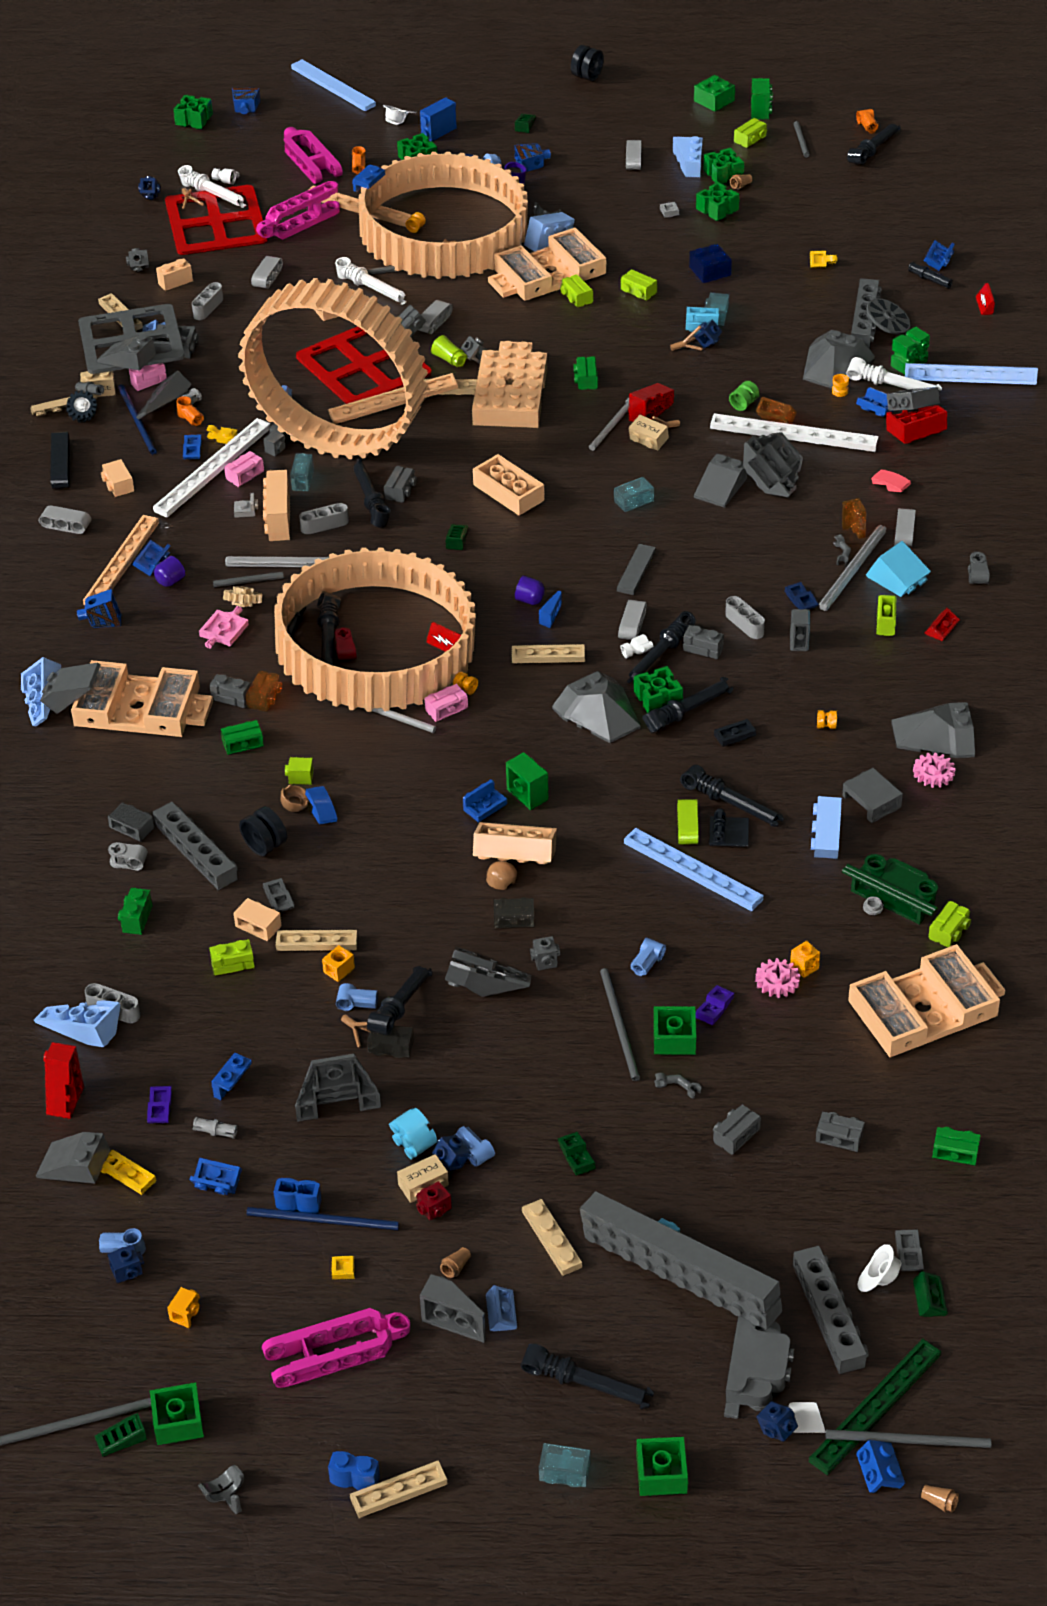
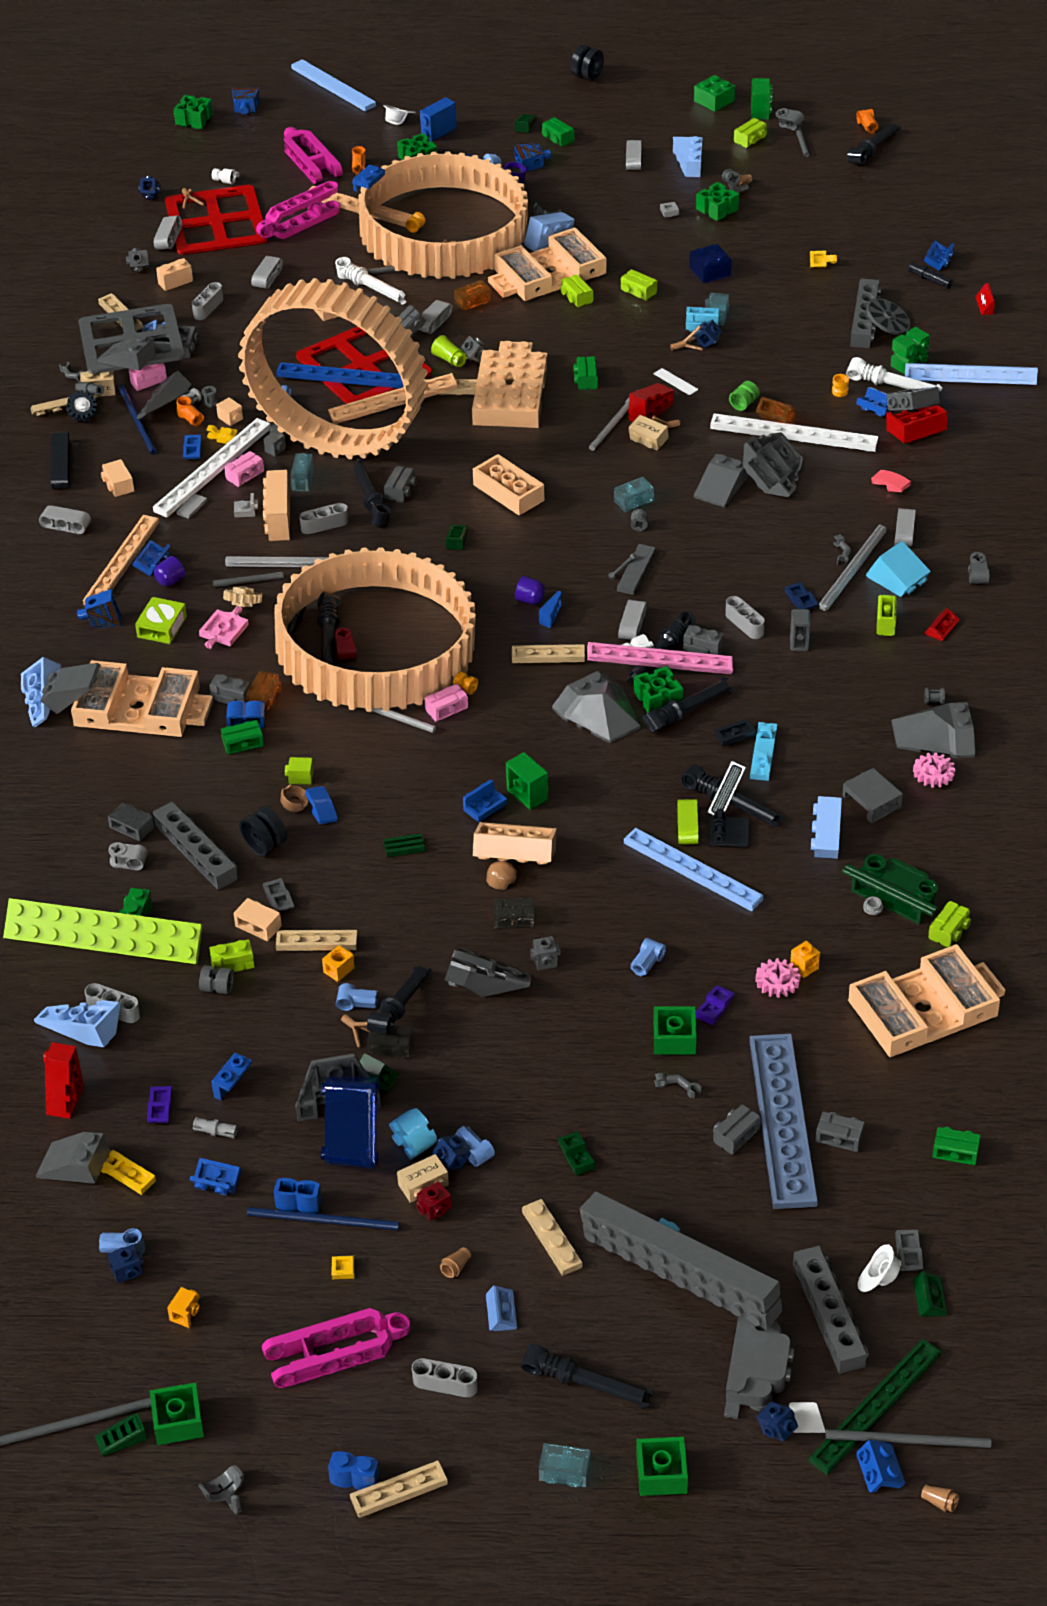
white piece [178,165,246,208] -> none
dark grey slope [420,1274,486,1343] -> none
red slope [427,622,461,652] -> none
dark grey piece [600,968,640,1081] -> none
green brick [704,148,744,184] -> none
dark grey wedge [803,330,875,388] -> none
light orange wheel [817,710,837,729] -> none
clear orange bracket [842,498,866,539] -> none
none -> lime plate [3,898,203,964]
none -> dark grey arm [59,362,85,382]
none -> lime brick [135,597,187,644]
none -> light grey beam [154,215,182,250]
none -> light grey piece [176,493,207,519]
none -> dark grey wheel [199,965,234,995]
none -> dark grey bush [202,386,218,408]
none -> light nougat brick [216,398,243,426]
none -> blue brick [226,701,265,729]
none -> blue tile [276,362,404,388]
none -> clear blue windscreen [321,1077,379,1168]
none -> dark green brick [358,1053,399,1092]
none -> dark green tile [384,833,425,857]
none -> light grey beam [412,1358,478,1397]
none -> clear orange brick [454,280,491,311]
none -> green brick [542,117,574,147]
none -> bright pink tile [587,642,733,675]
none -> dark grey hinge [608,553,636,580]
none -> dark grey wheel [631,509,648,531]
none -> white sticker [653,368,698,395]
none -> sticker [708,762,746,815]
none -> dark grey piece [722,169,749,193]
none -> sand blue plate [749,1034,817,1209]
none -> medium azure hinge [750,722,777,781]
none -> dark grey piece [776,108,805,130]
none -> dark grey bush [924,688,945,704]

